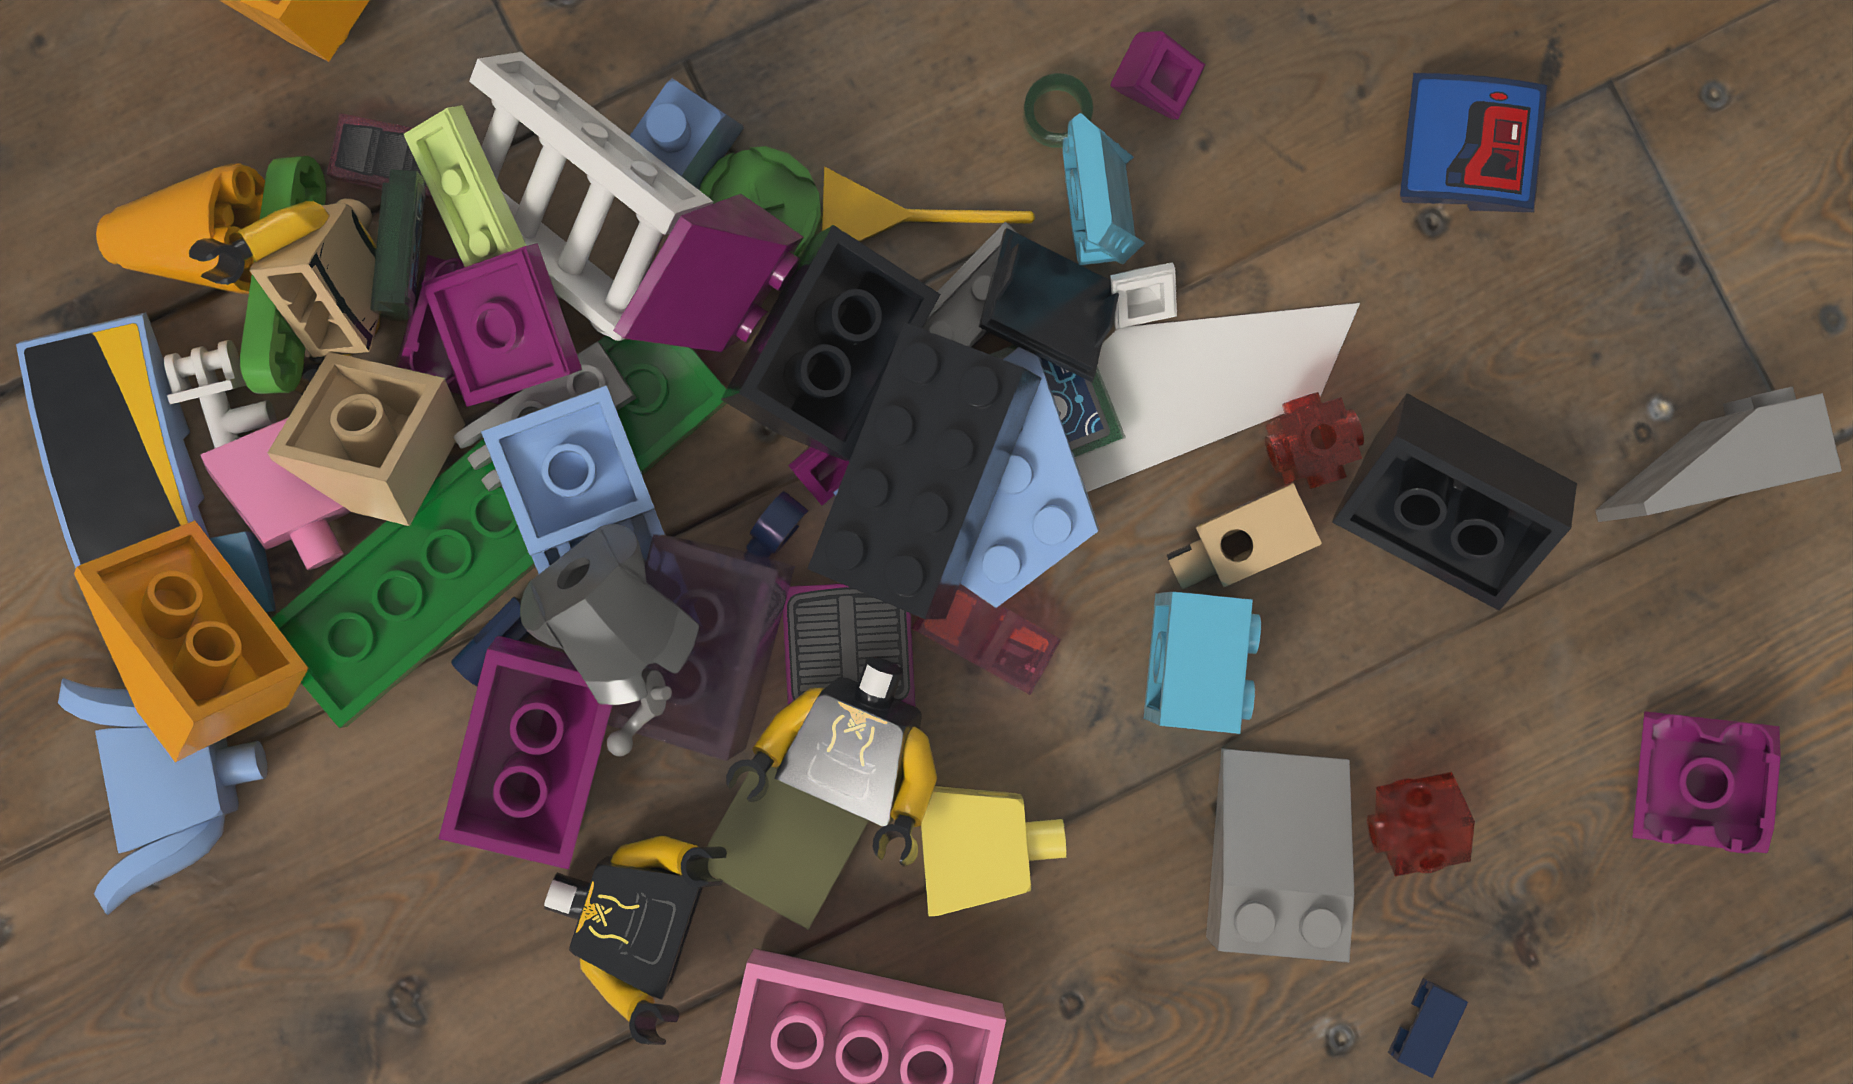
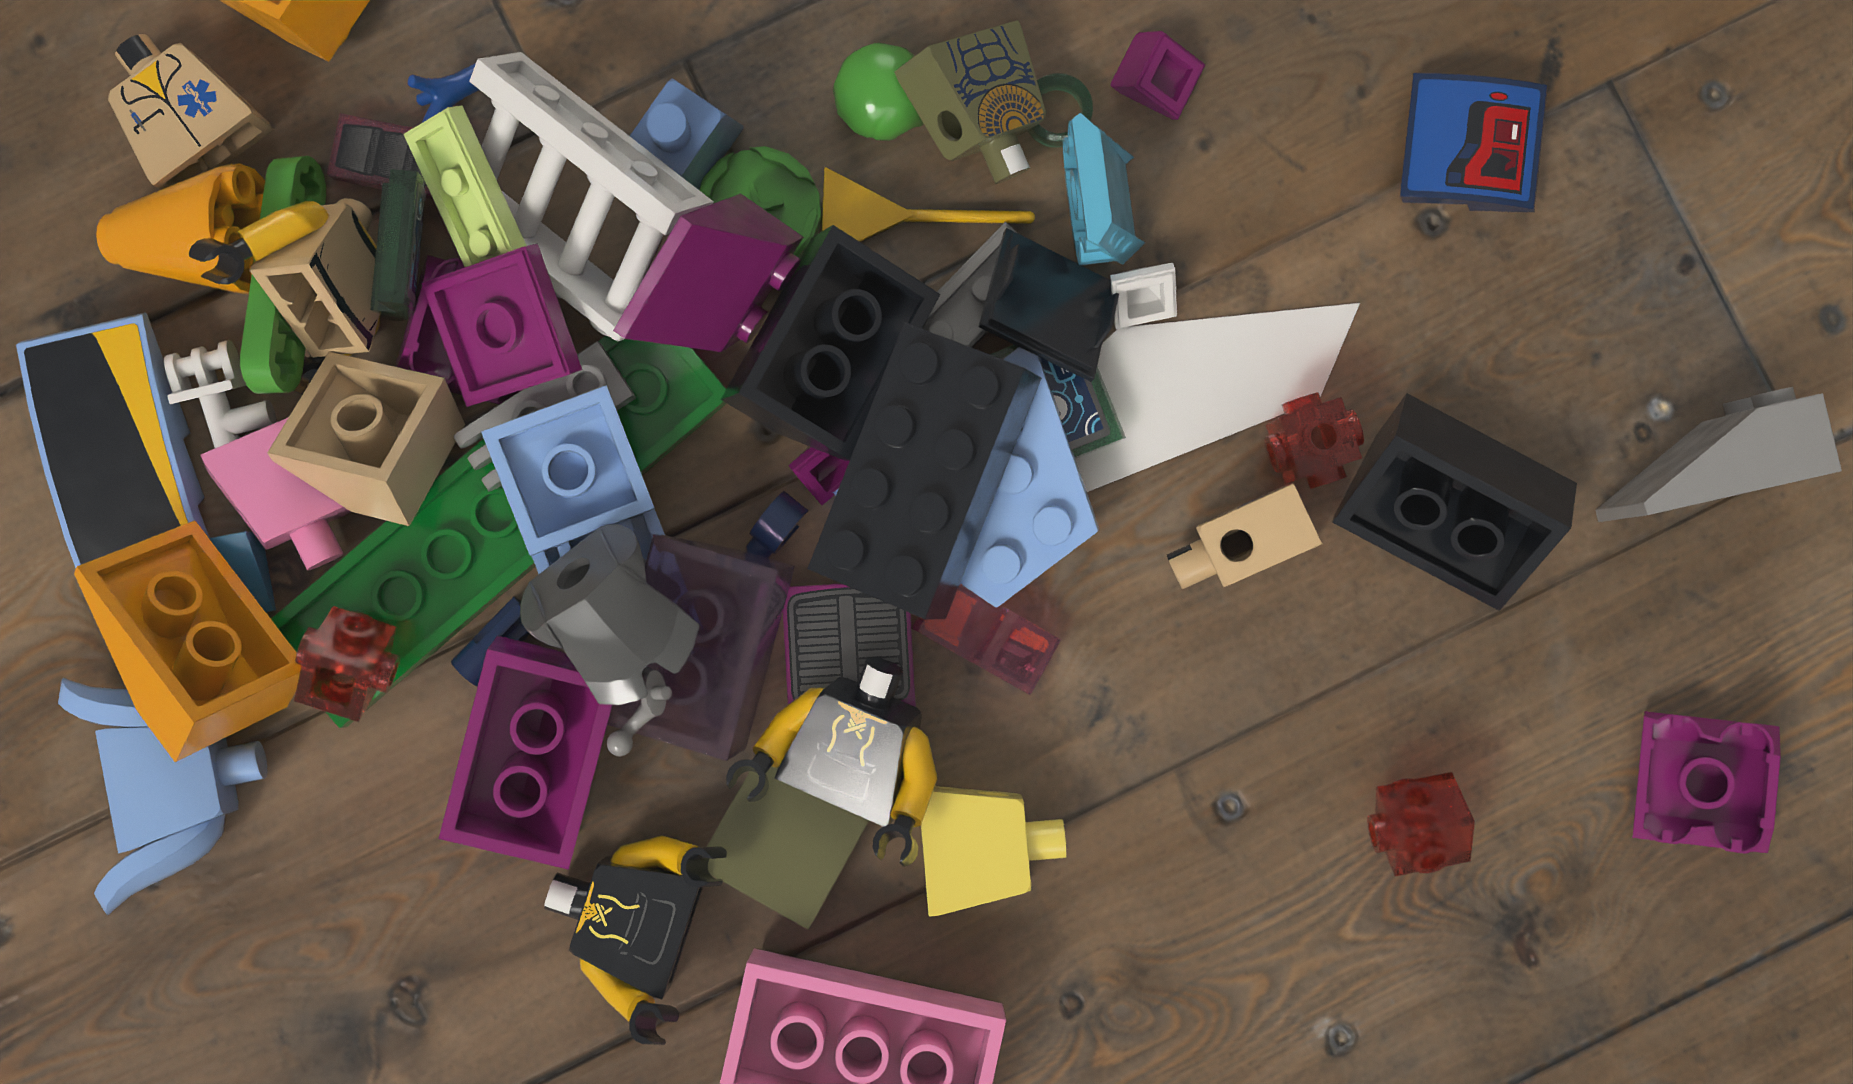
medium azure brick [1144,592,1261,734] -> none
light grey slope [1206,748,1354,963] -> none
dark blue piece [1388,978,1468,1078] -> none
none -> tan torso [108,34,274,190]
none -> clear red brick [294,606,400,722]
none -> blue bar [408,63,479,123]
none -> bright green hair [833,42,924,141]
none -> olive torso [894,20,1046,184]

